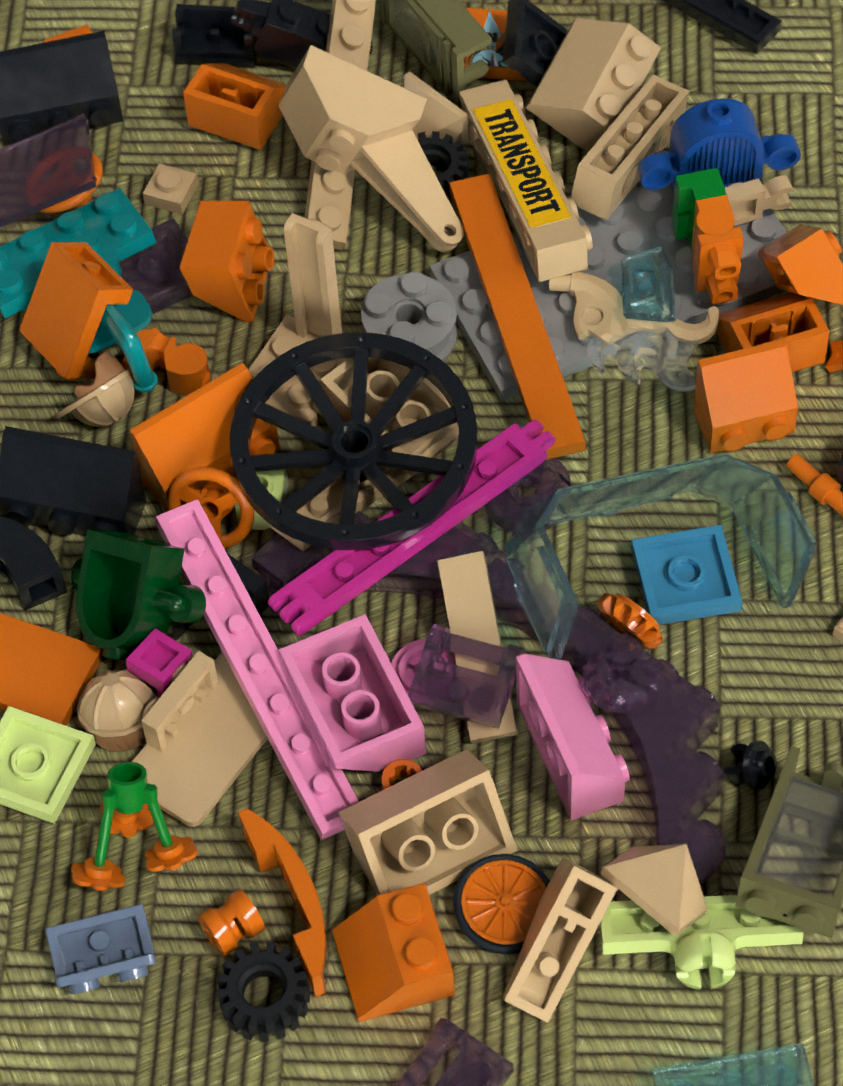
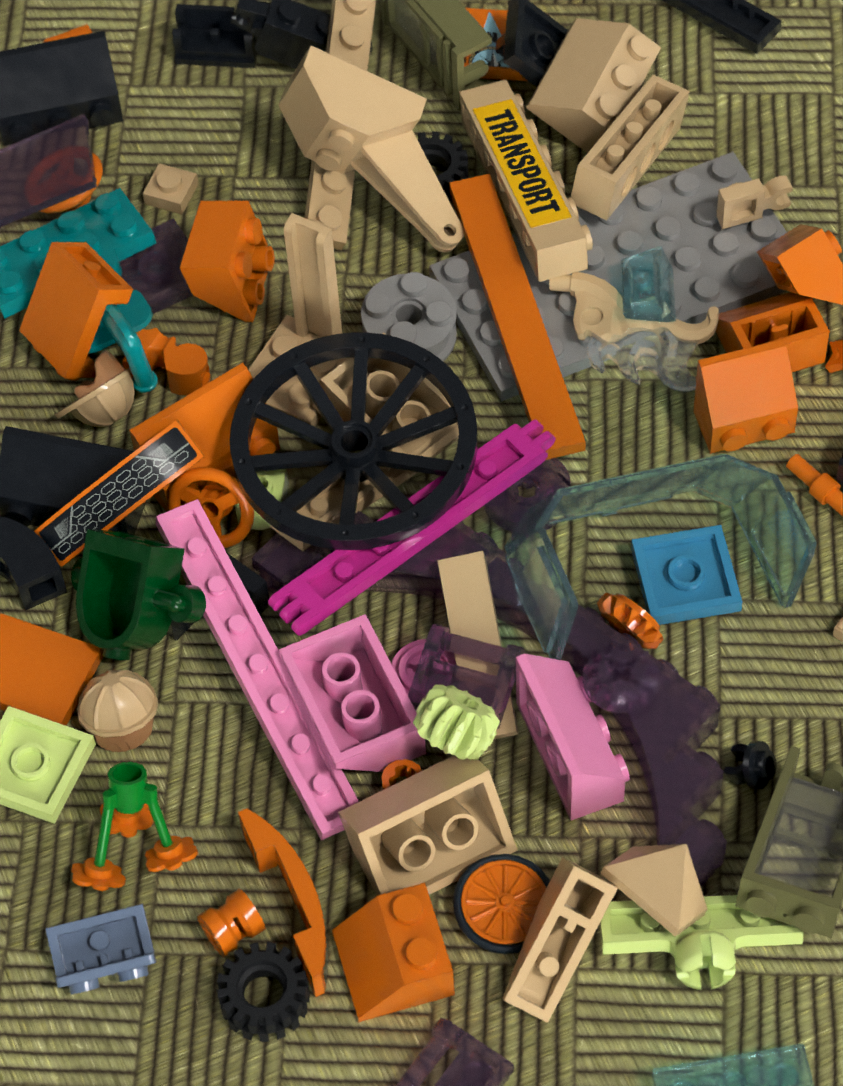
dark pink panel [126,628,193,698] -> none
tan bracket [132,651,268,827] -> none
orange slope [183,63,286,150] -> none
tan slope [404,71,469,146] -> none
blue piece [638,99,801,193] -> none
orange hips [671,168,744,304] -> none
none -> black slope [34,420,205,567]
none -> yellowish green gear [413,685,500,760]

